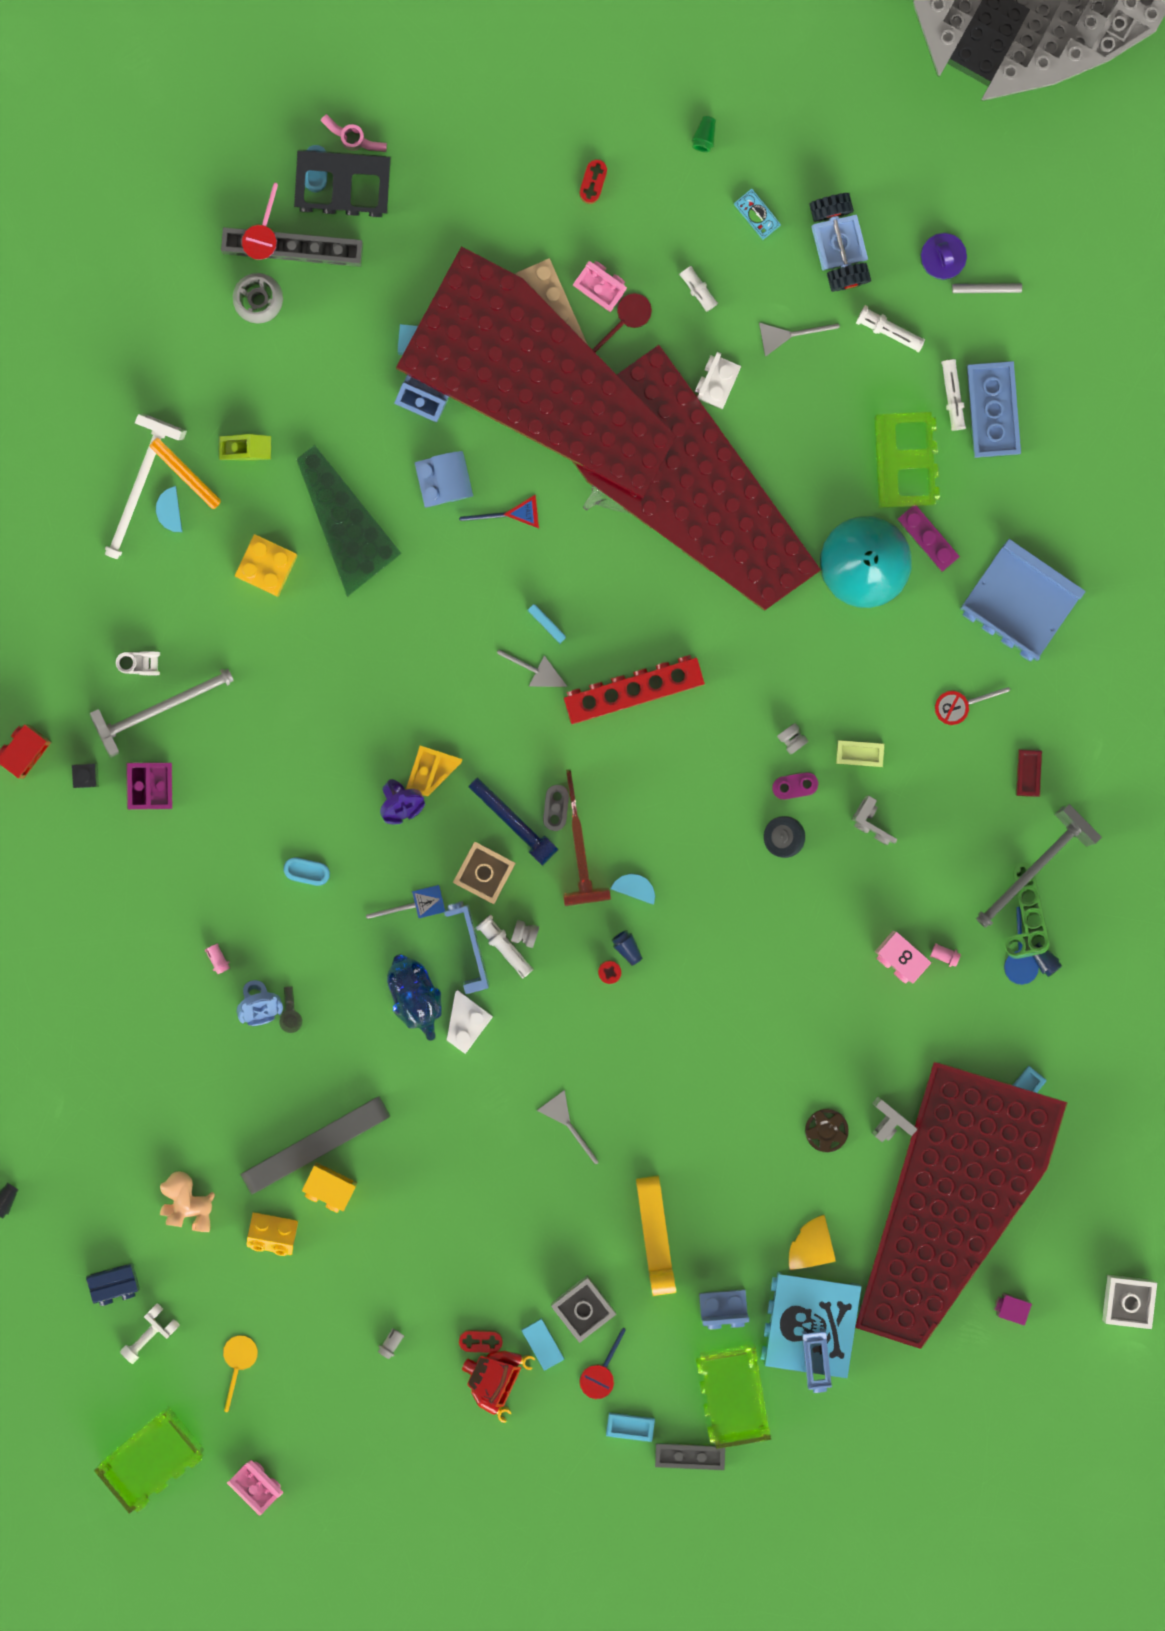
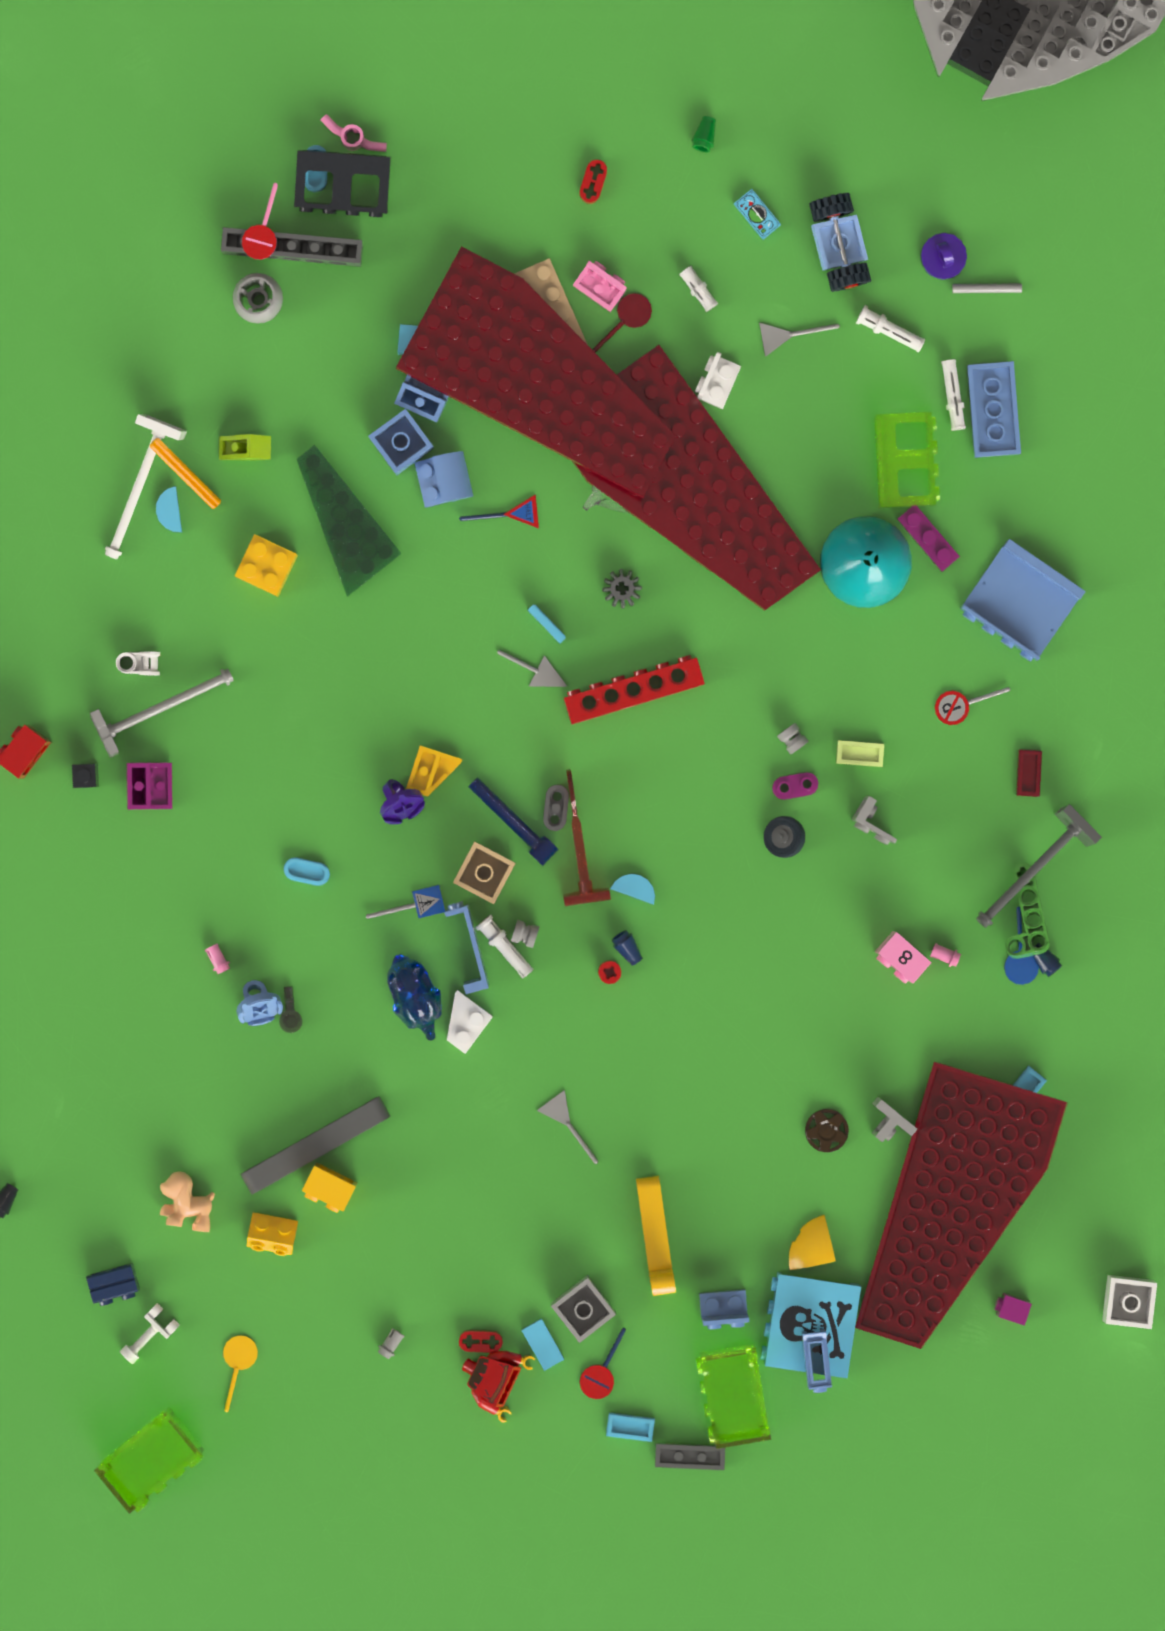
bright pink bracket [227,1460,283,1516] -> none
none -> medium blue brick [368,409,434,476]
none -> dark grey gear [602,569,642,609]

